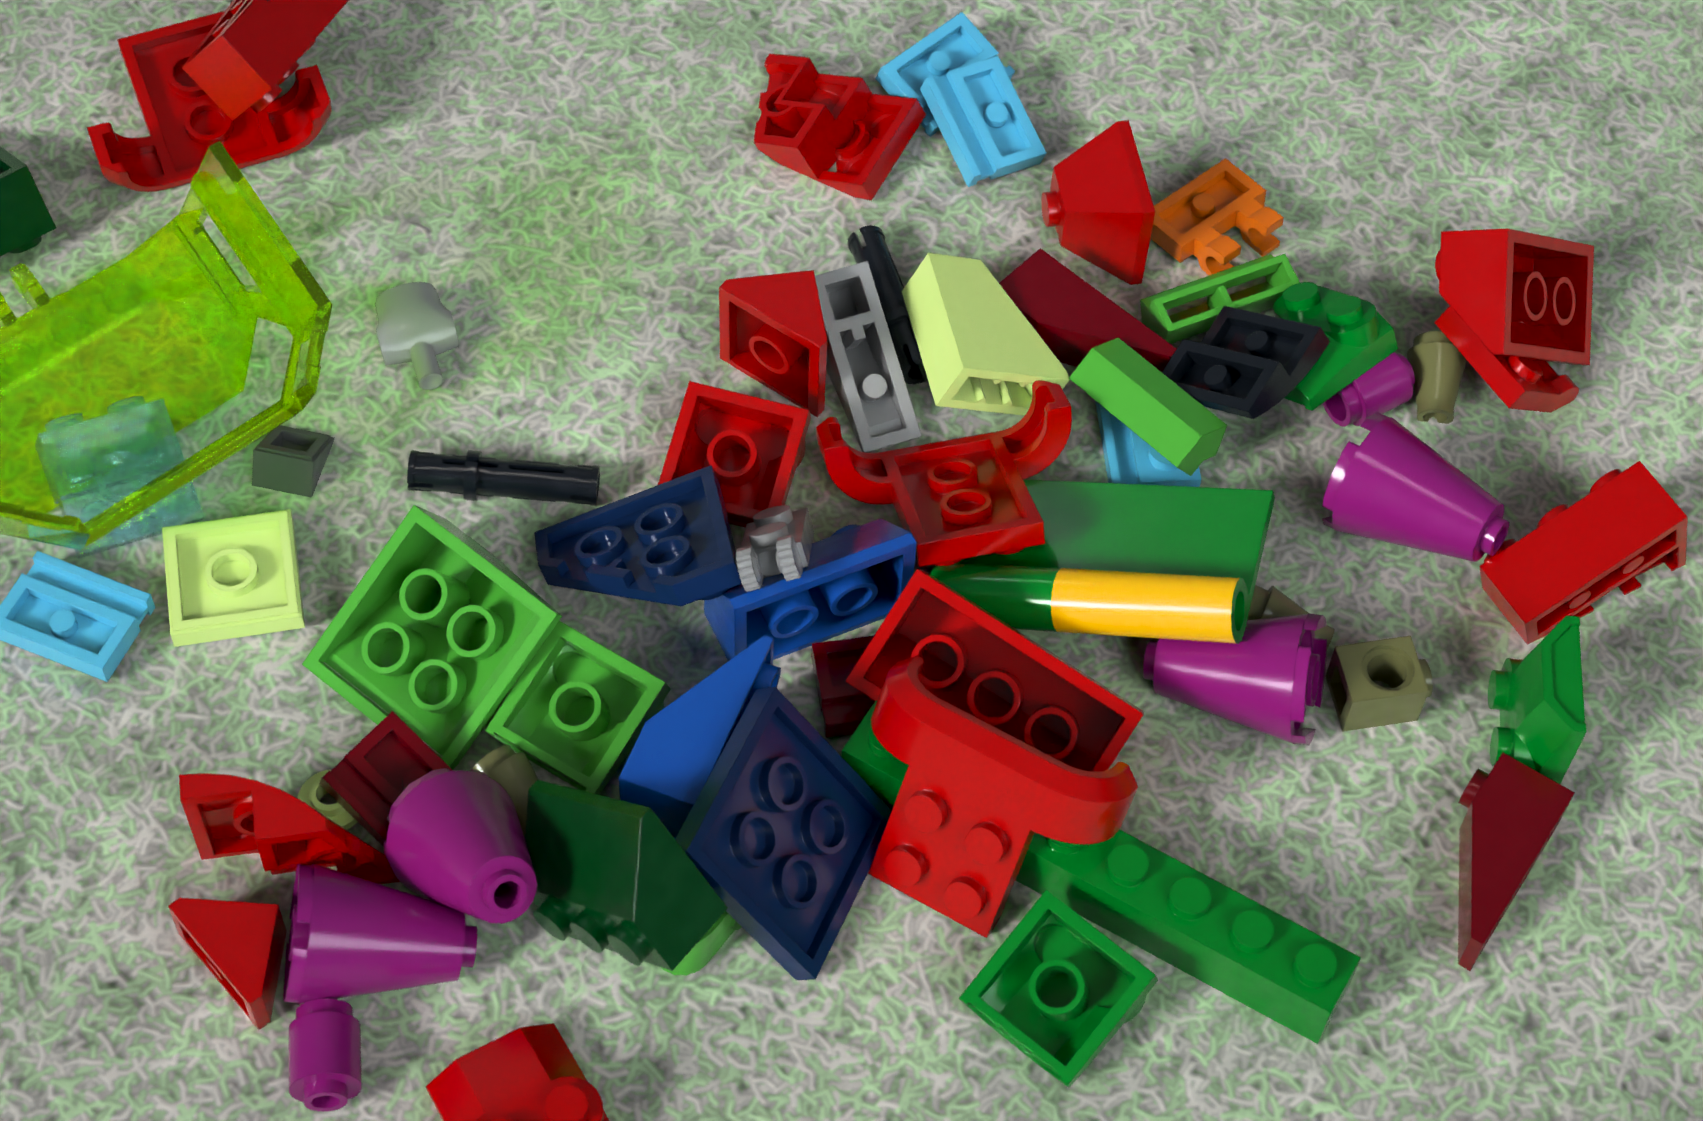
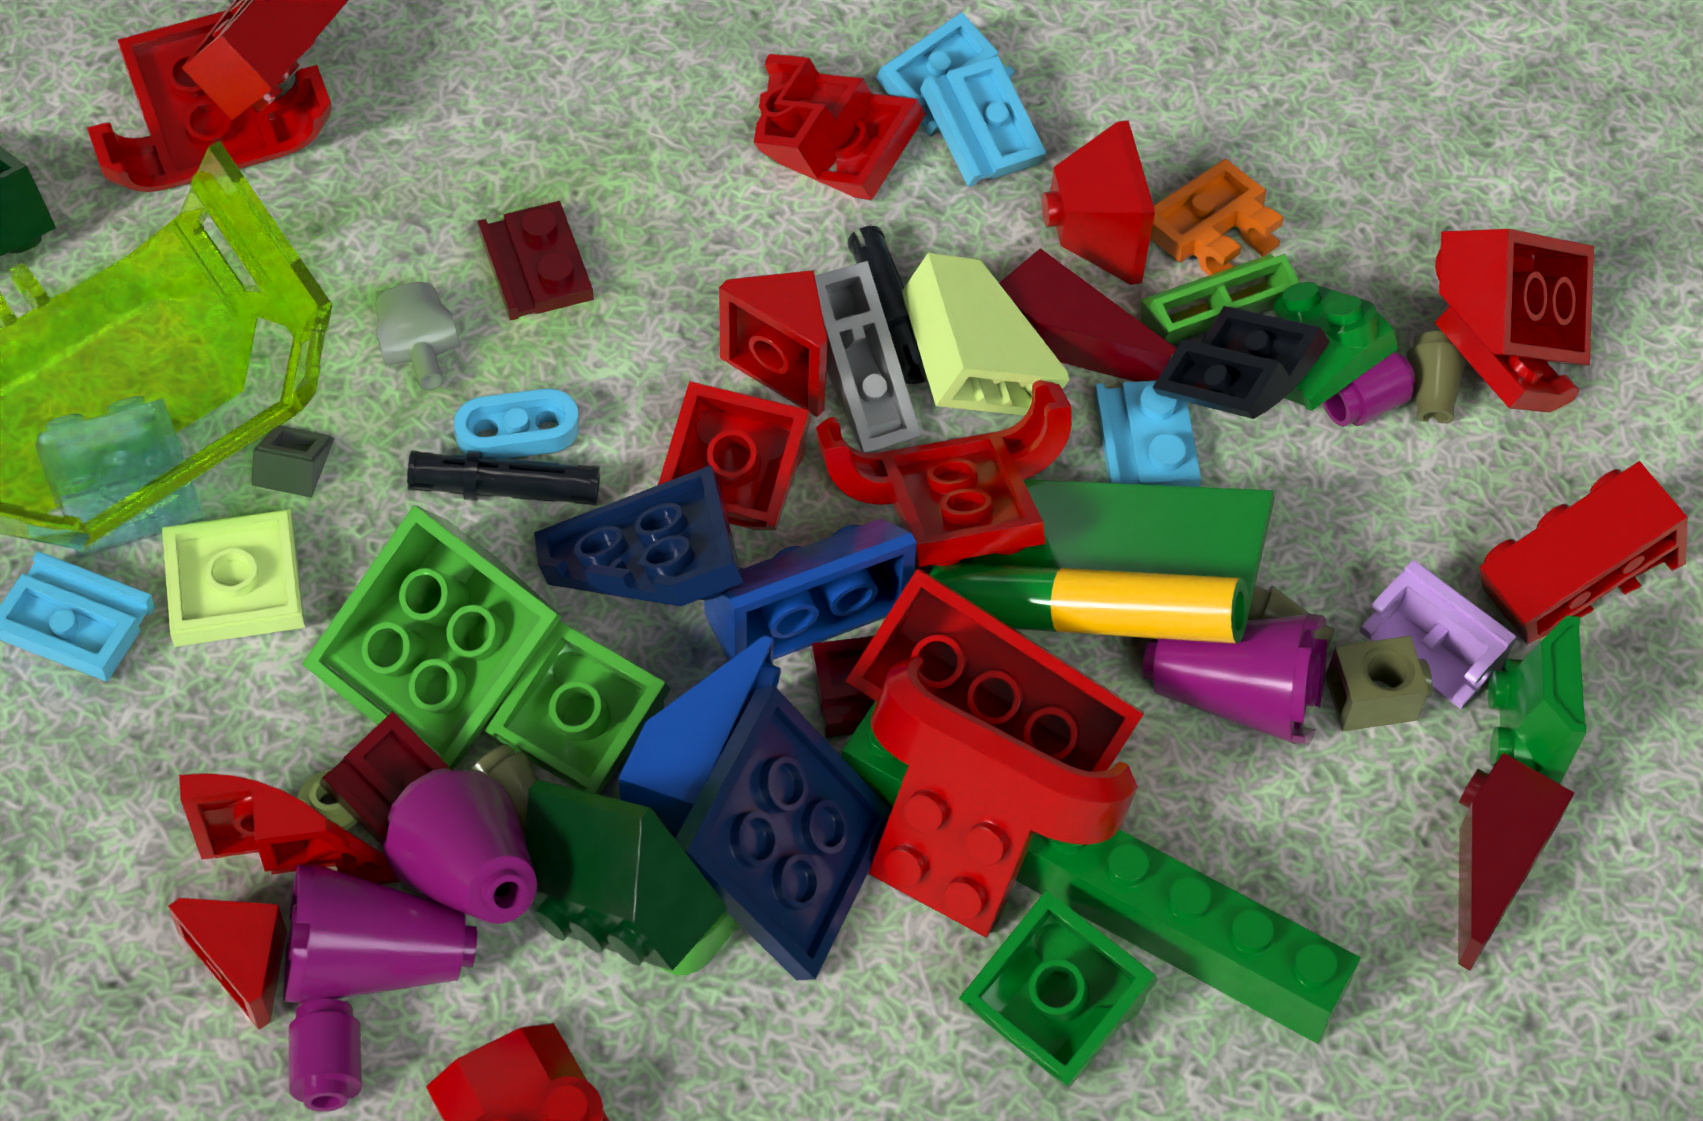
light grey hinge [736,505,814,592] -> none
bright green piece [1069,338,1227,476] -> none
magenta cone [1322,412,1510,562] -> none
none -> medium azure plate [454,389,579,459]
none -> dark red plate [477,201,594,321]
none -> lavender hinge [1360,559,1517,710]

